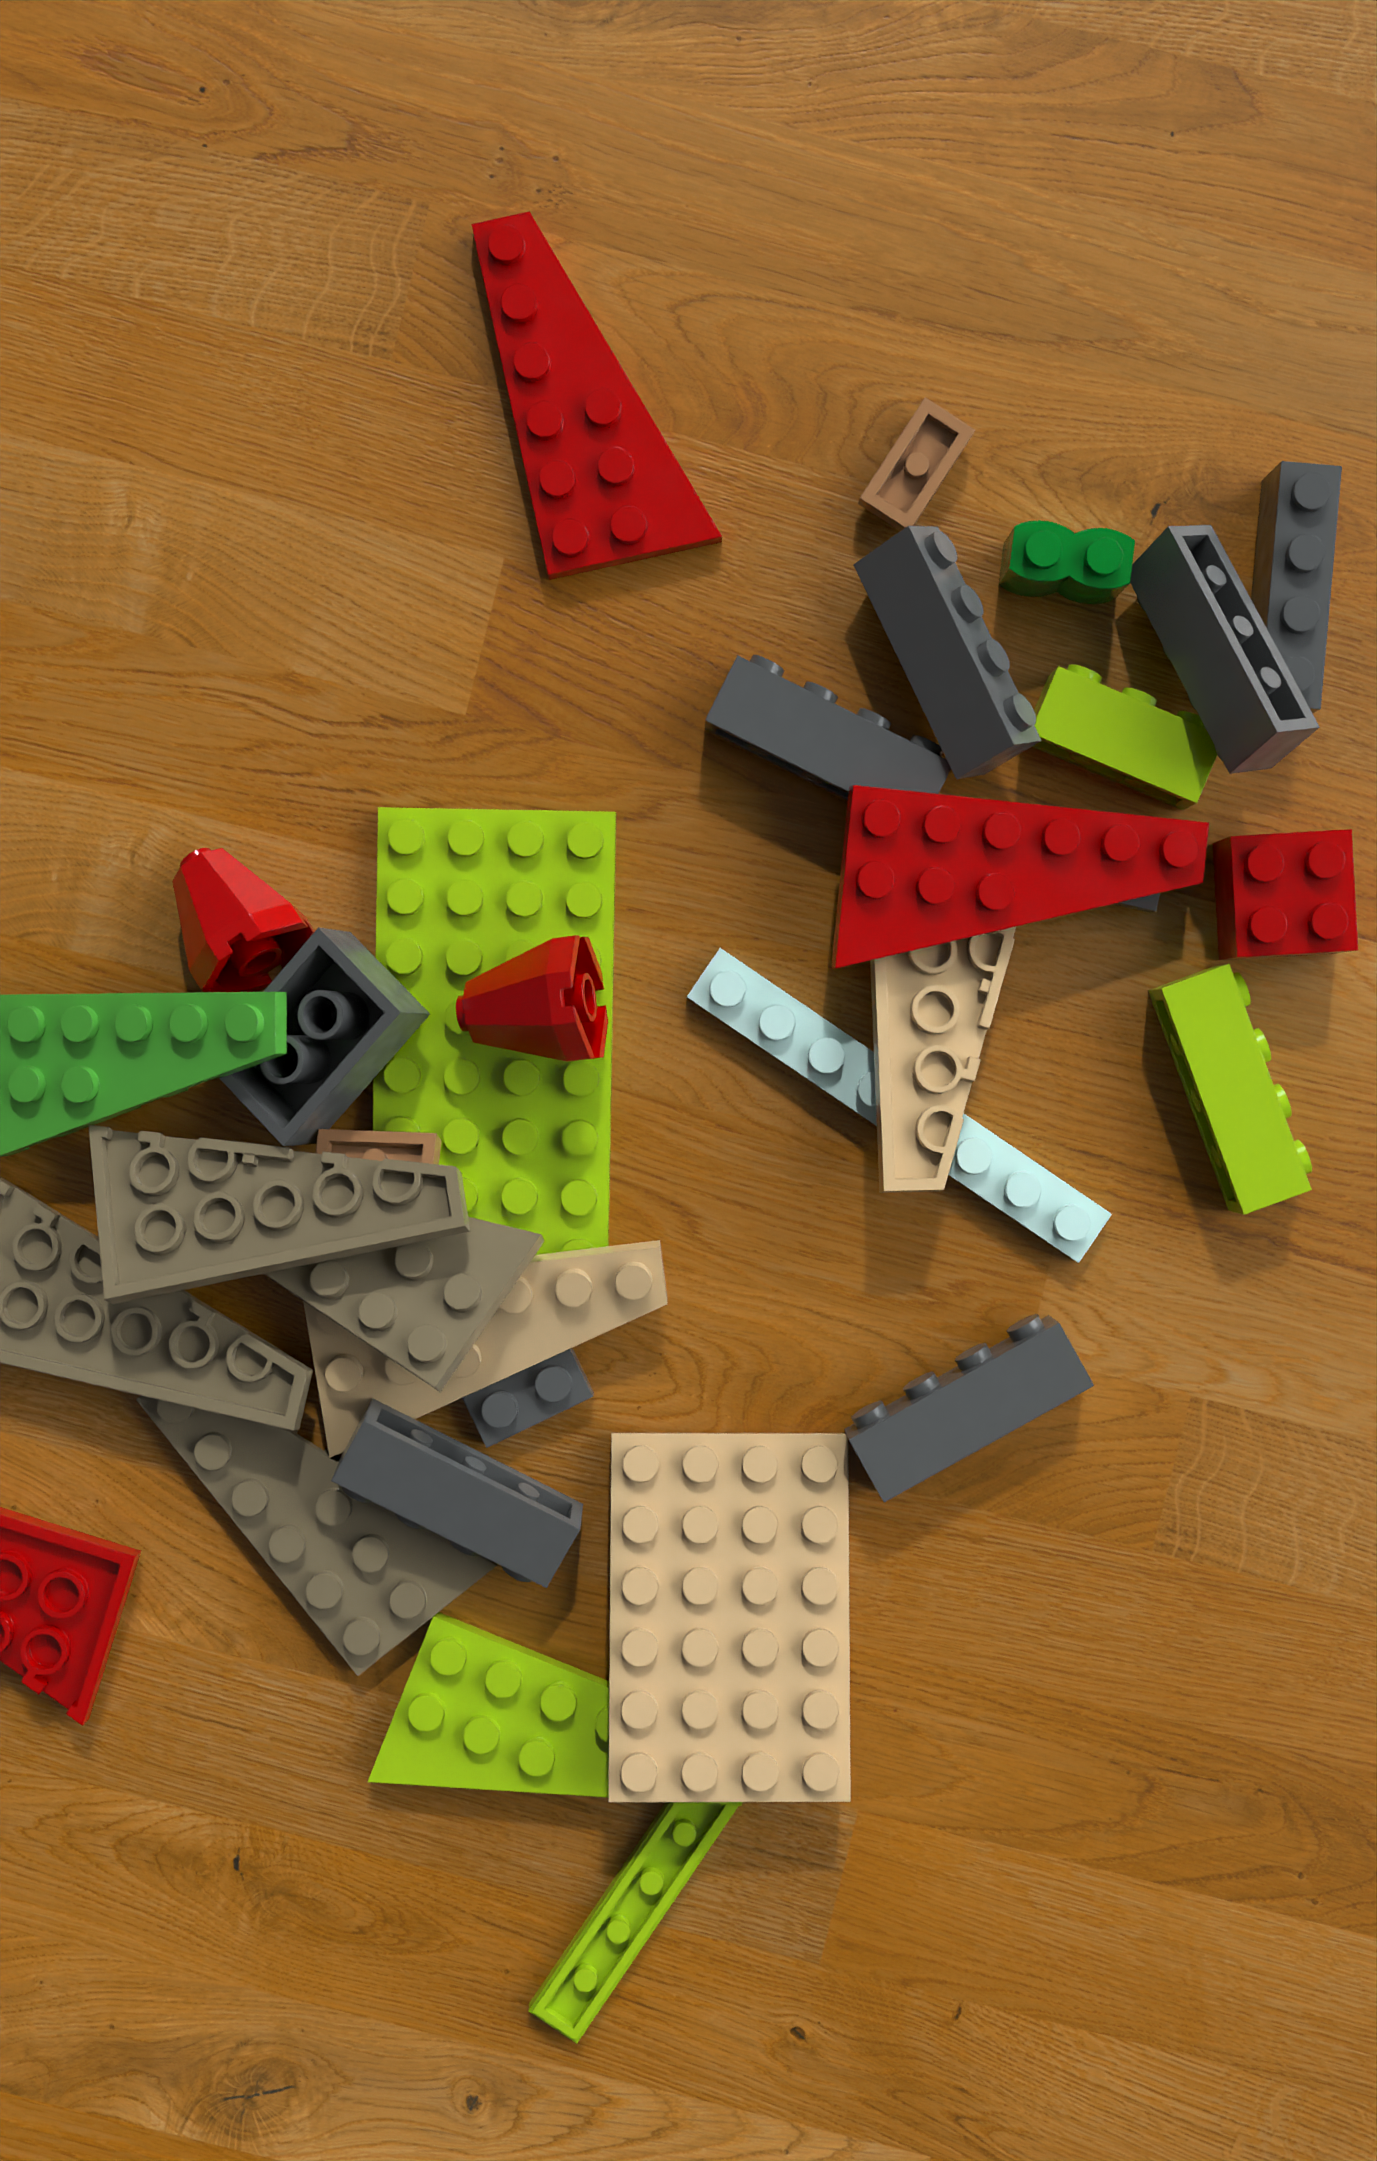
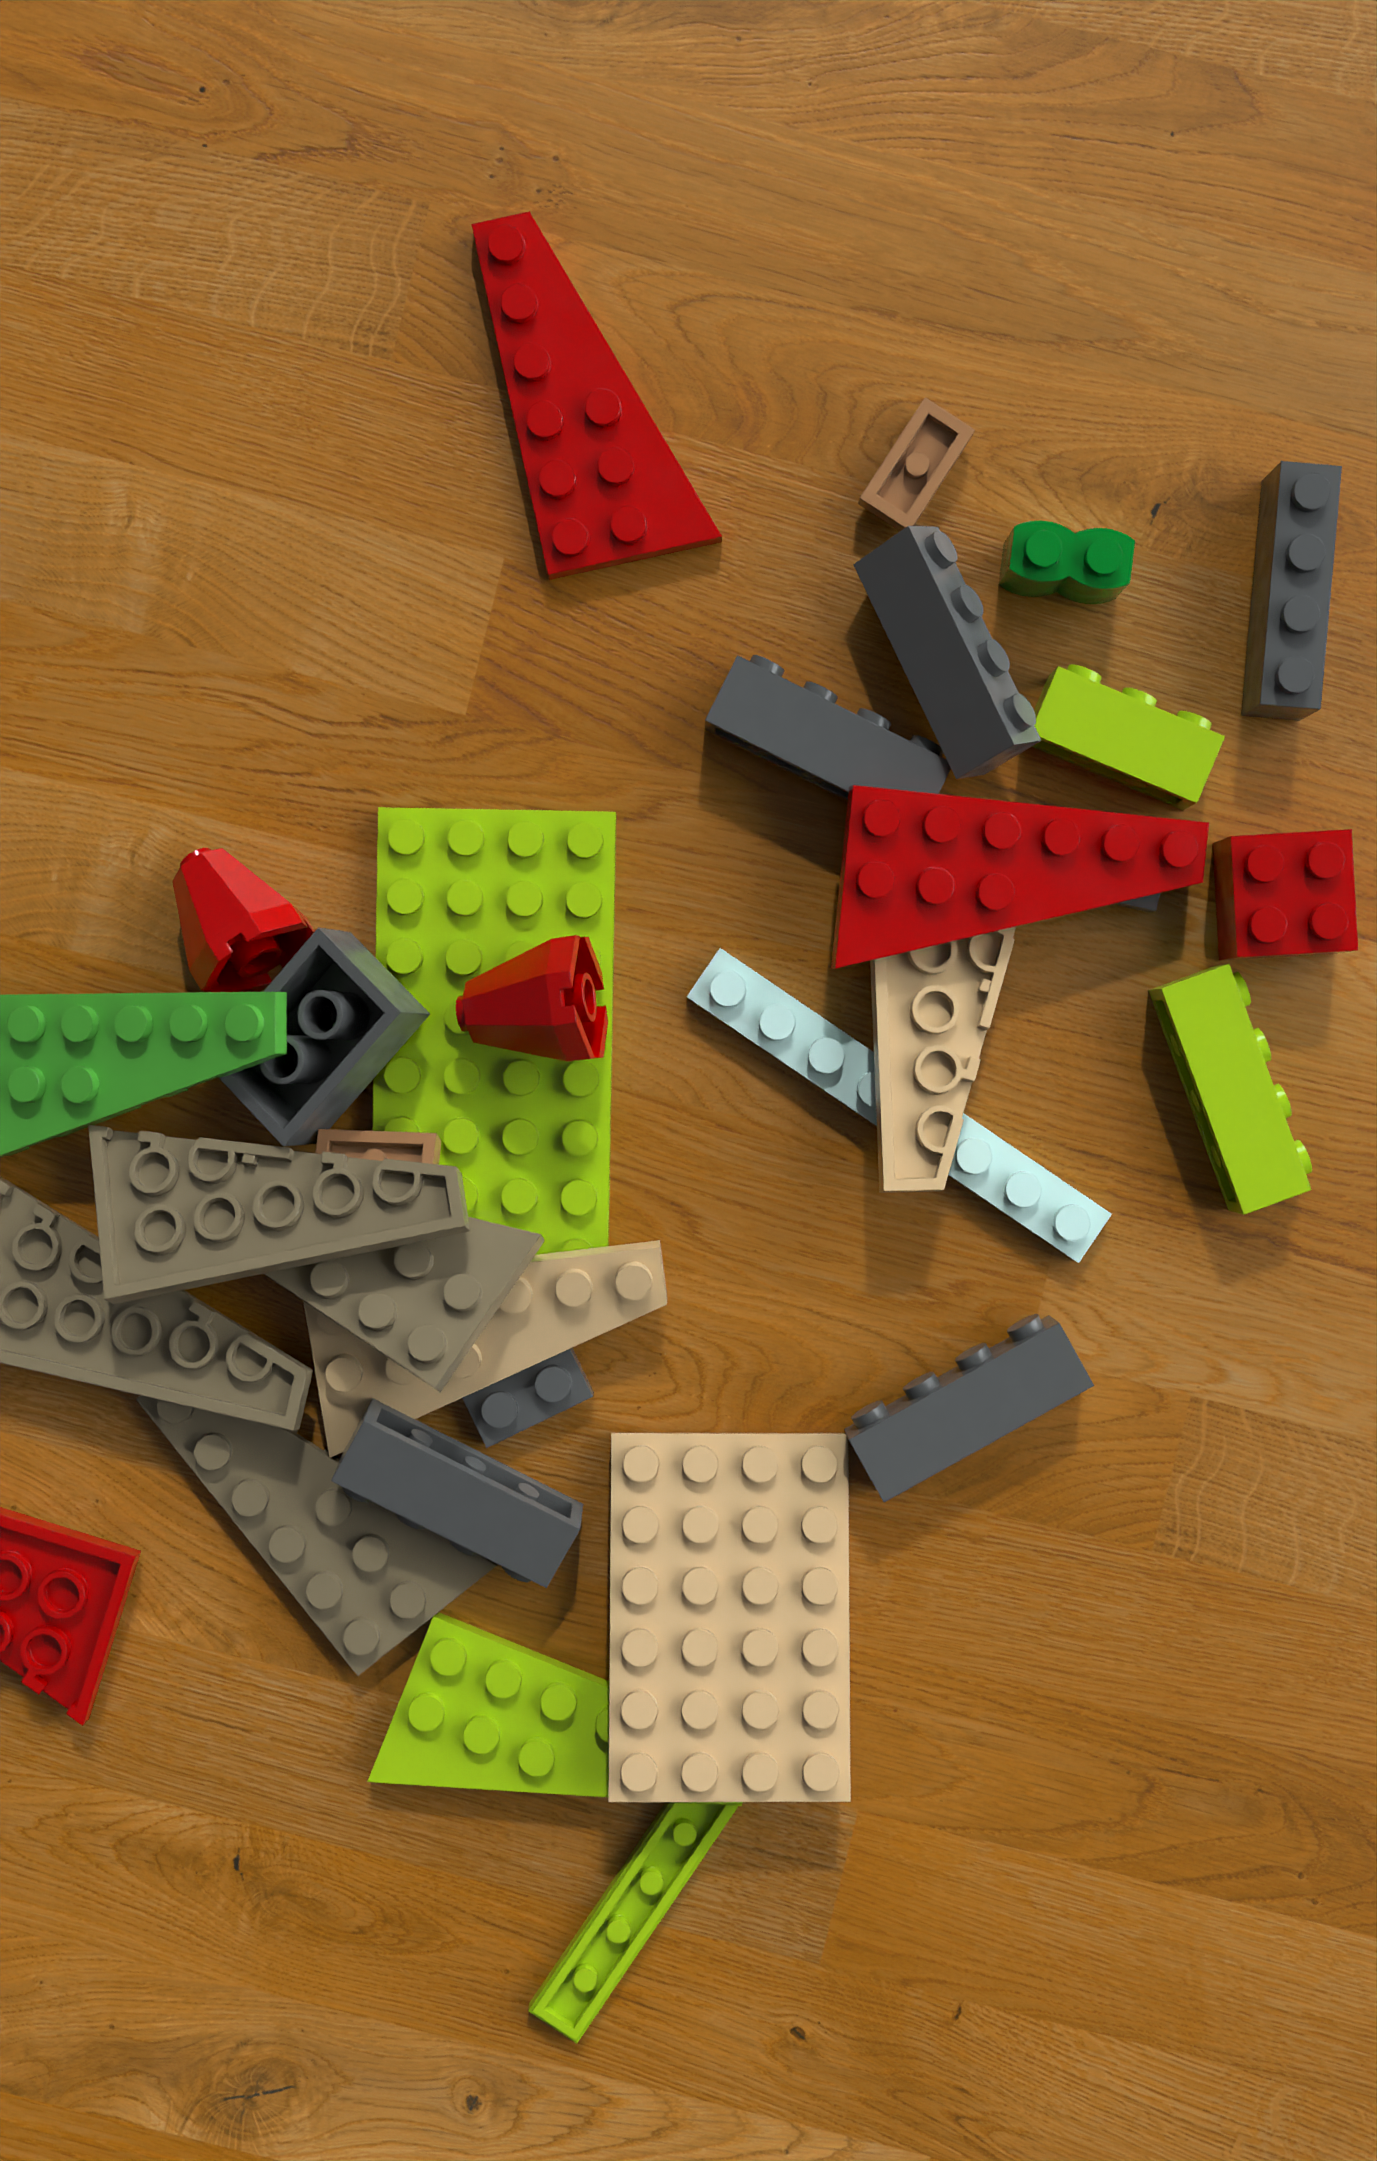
dark grey brick [1130,525,1320,774] -> none

